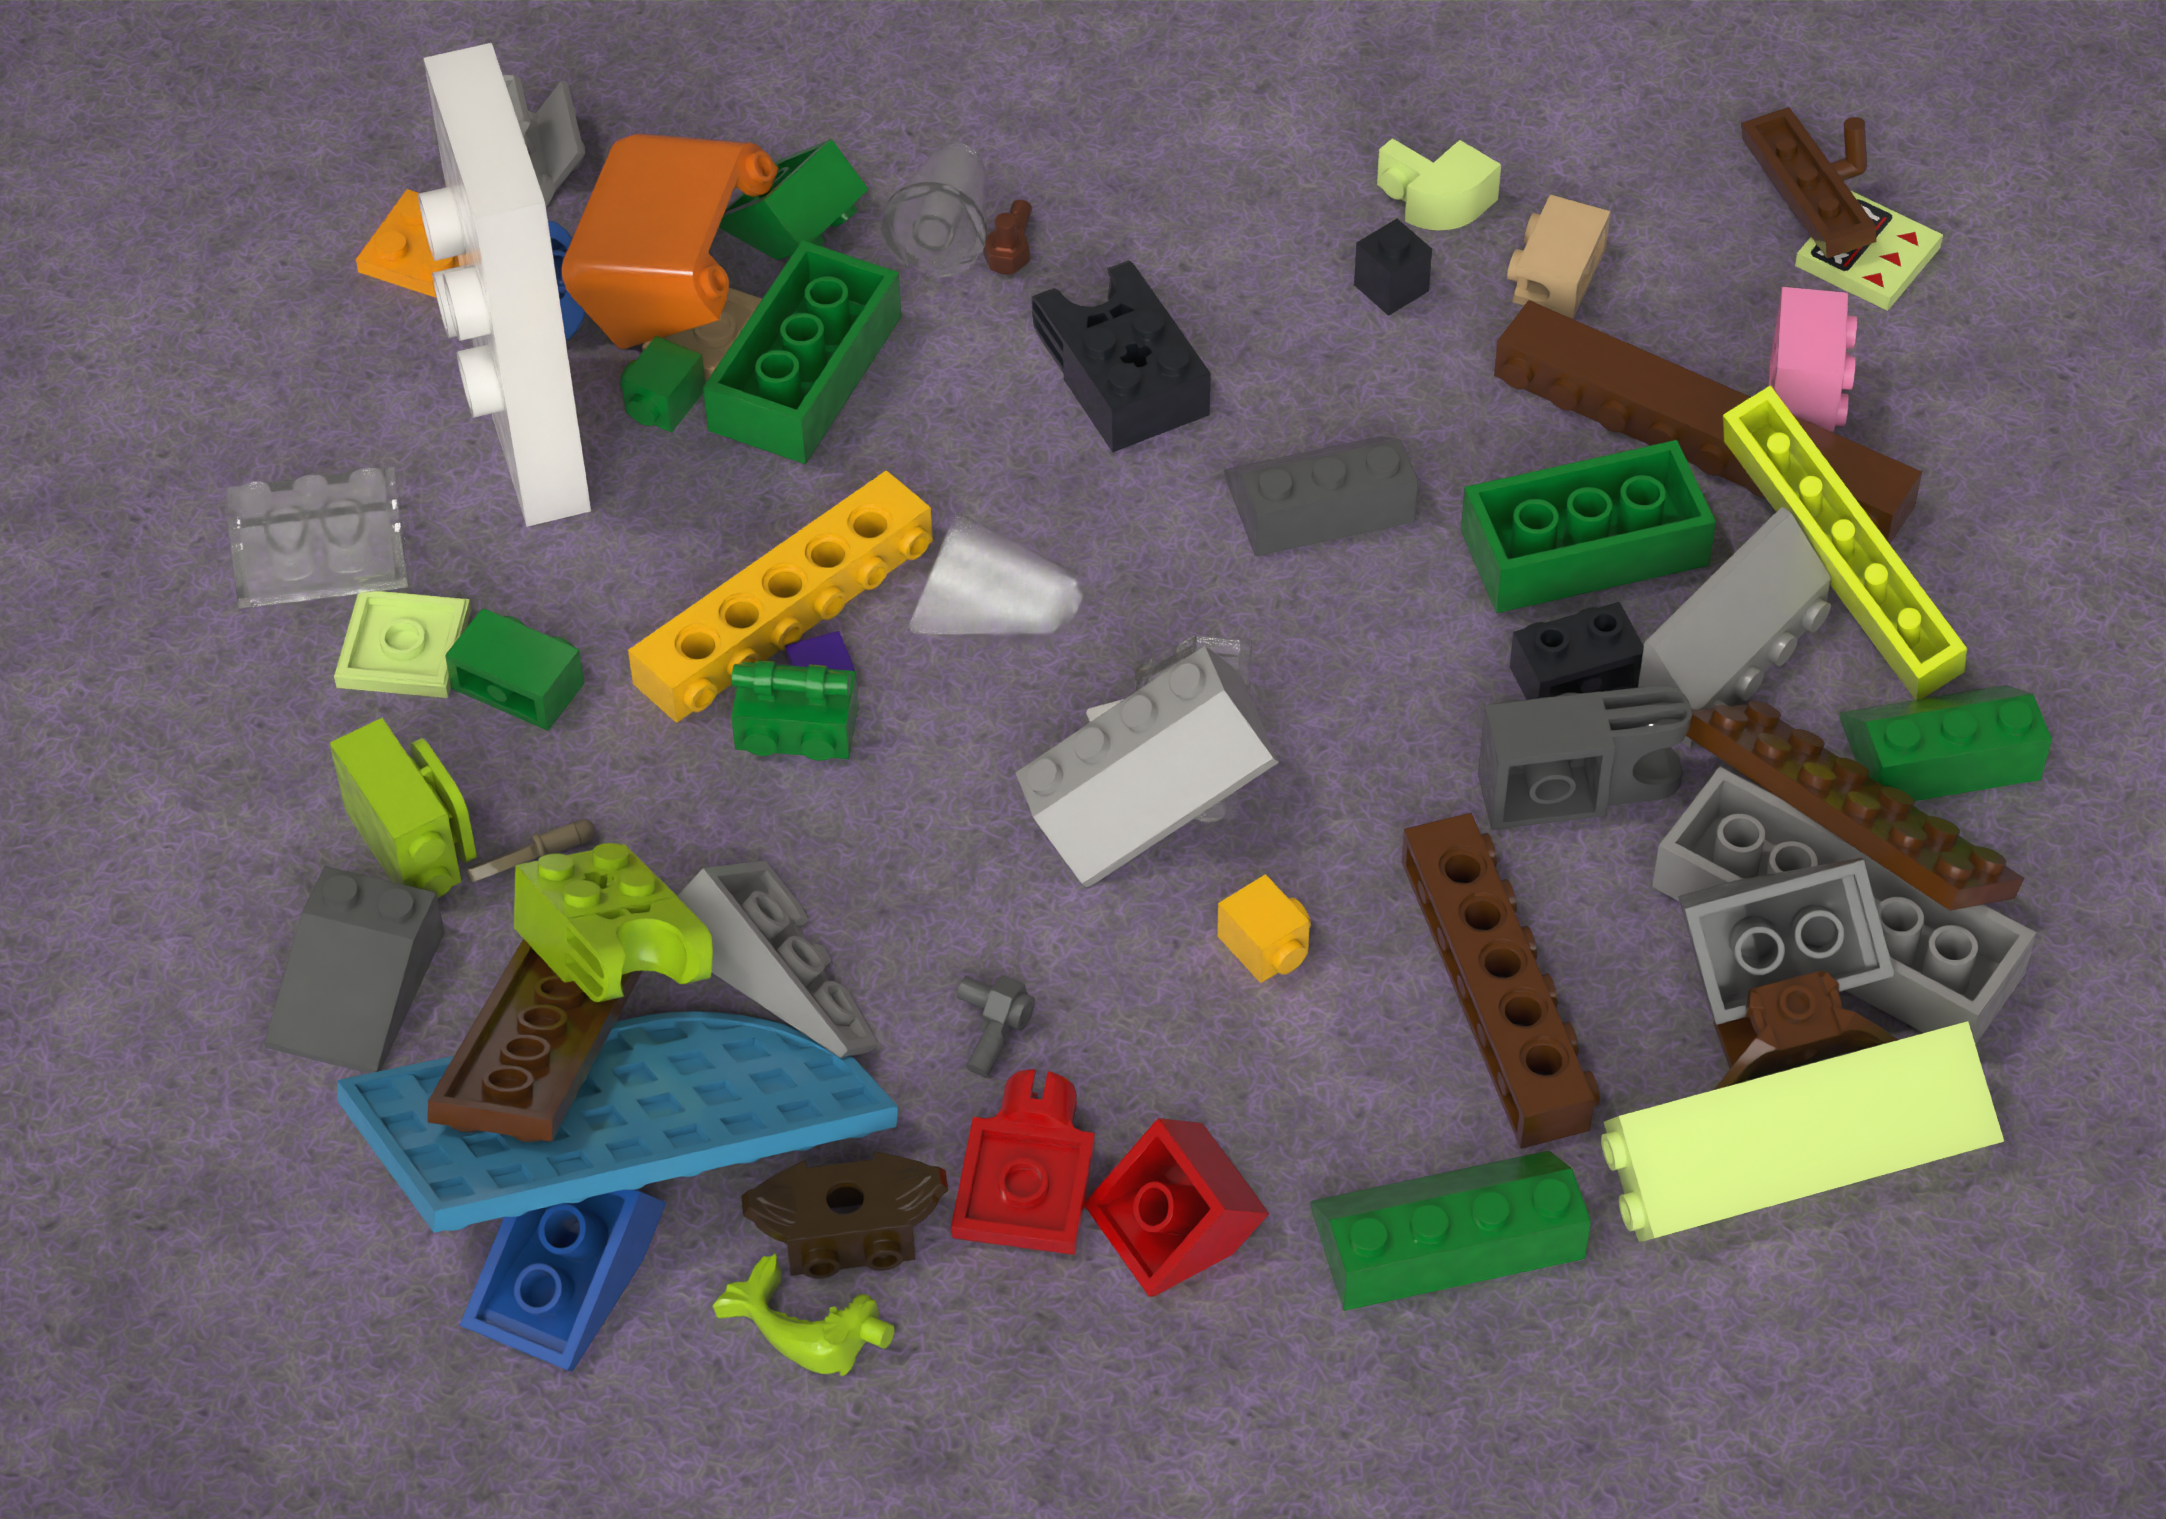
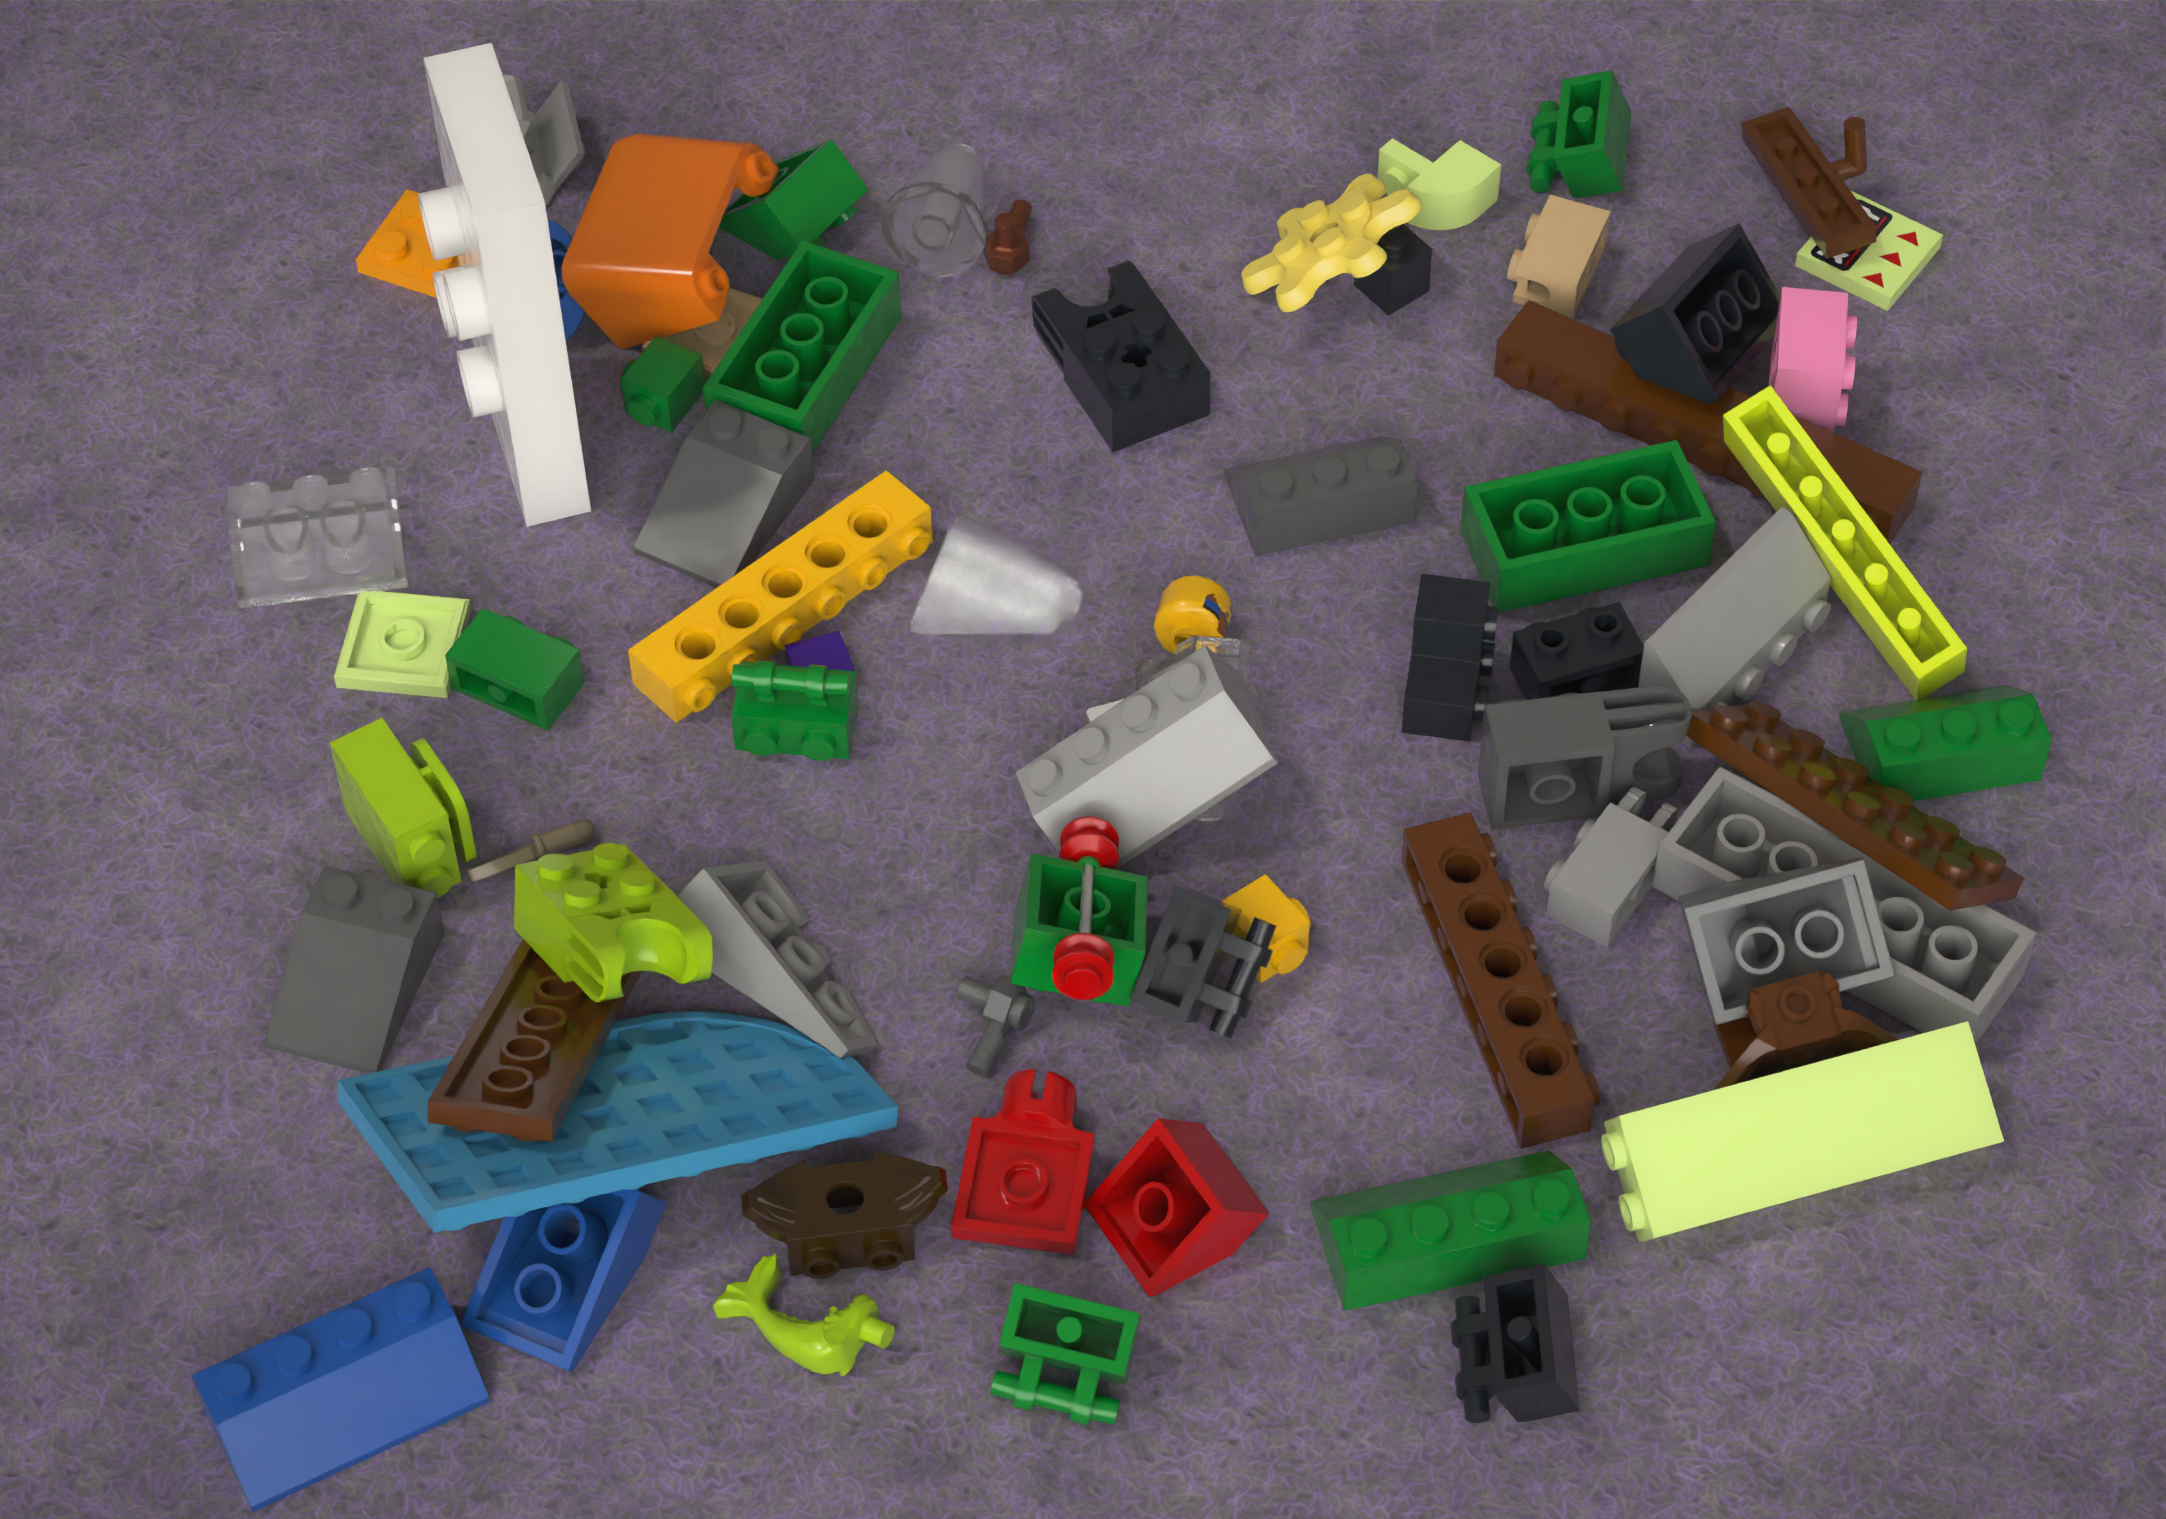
none -> blue slope [192,1267,490,1512]
none -> dark grey slope [633,400,814,588]
none -> green brick [990,1283,1141,1425]
none -> green brick [1010,816,1148,1007]
none -> black brick [1130,887,1277,1038]
none -> yellow head [1153,575,1233,659]
none -> light yellow plate [1241,174,1422,312]
none -> black brick [1402,574,1499,742]
none -> black brick [1450,1264,1580,1423]
none -> green brick [1526,70,1631,198]
none -> light grey hinge [1544,786,1679,948]
none -> black slope [1610,223,1781,404]

